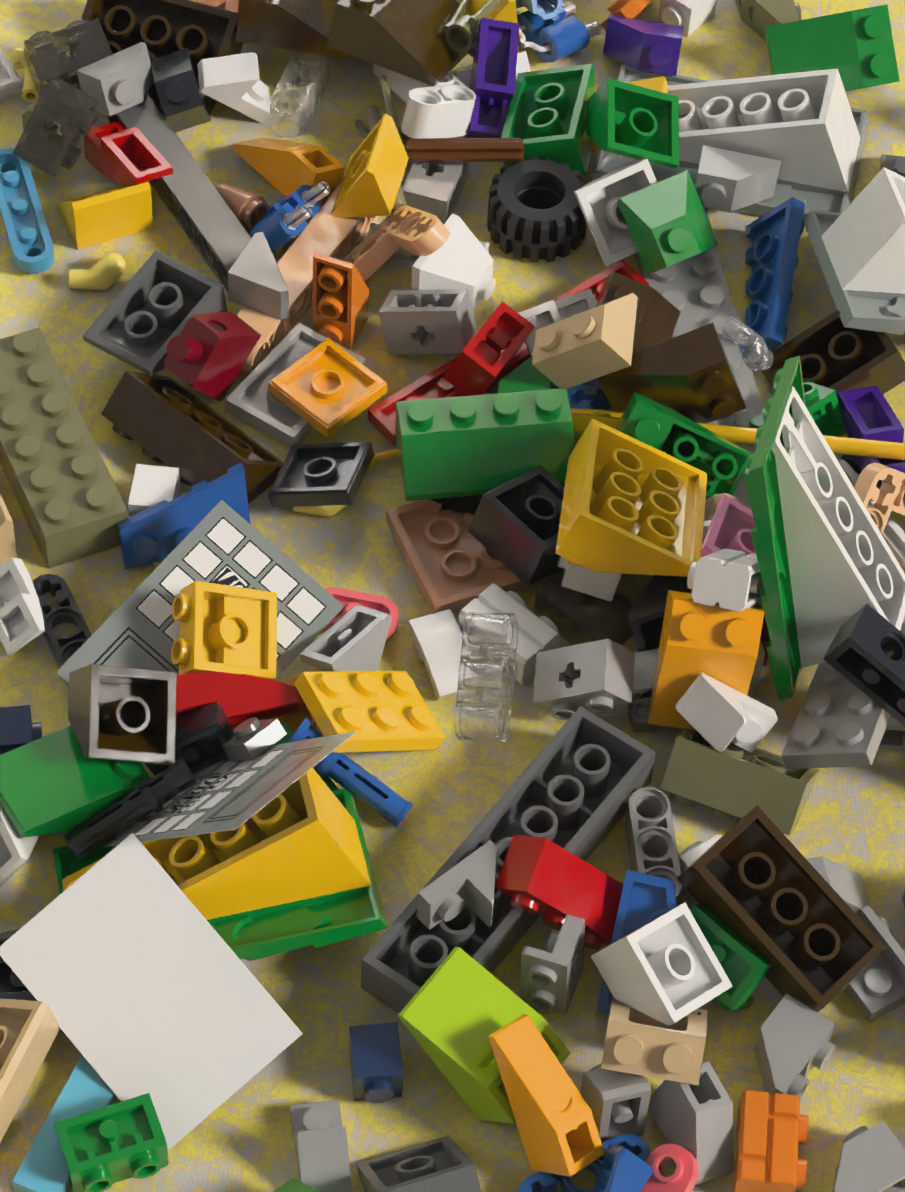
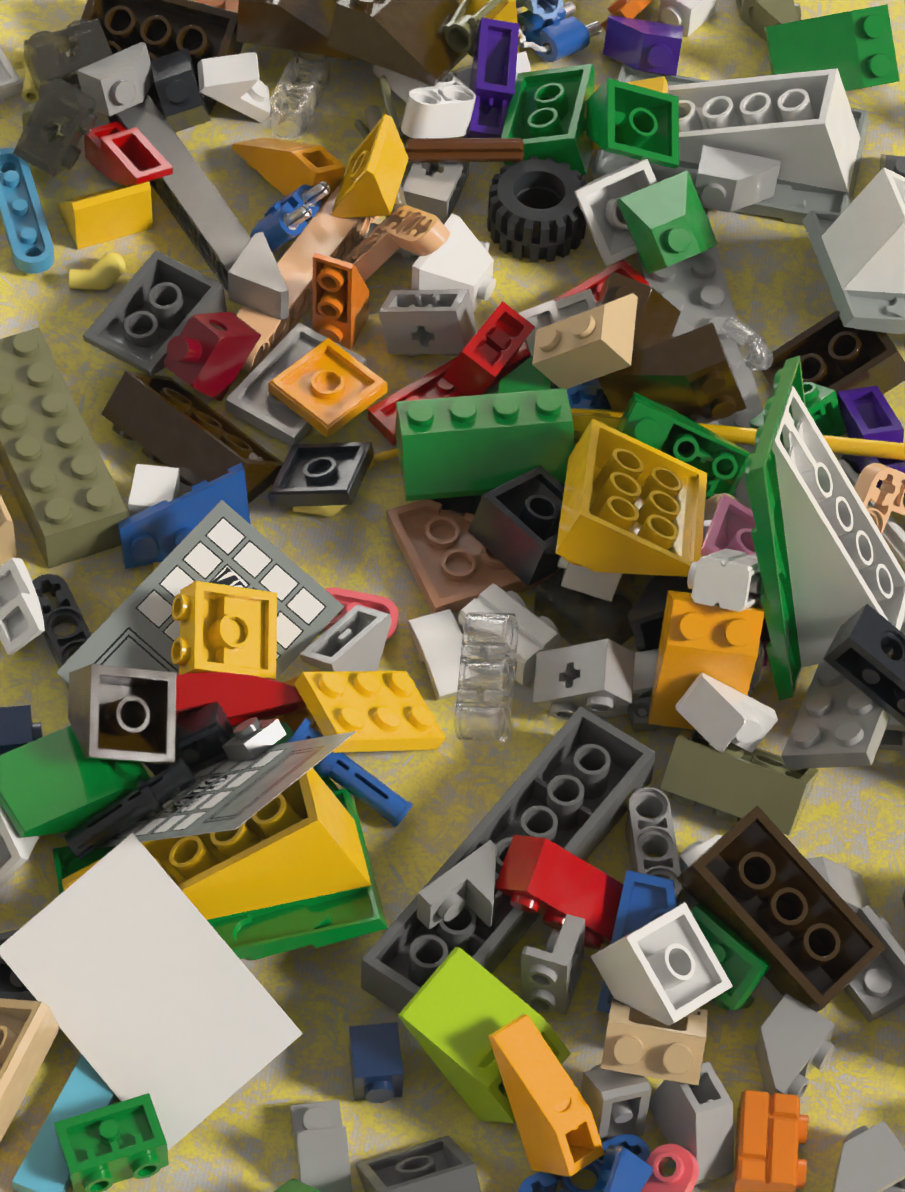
nougat cone [216,183,270,232] -> none
blue wing [745,197,805,357] -> none

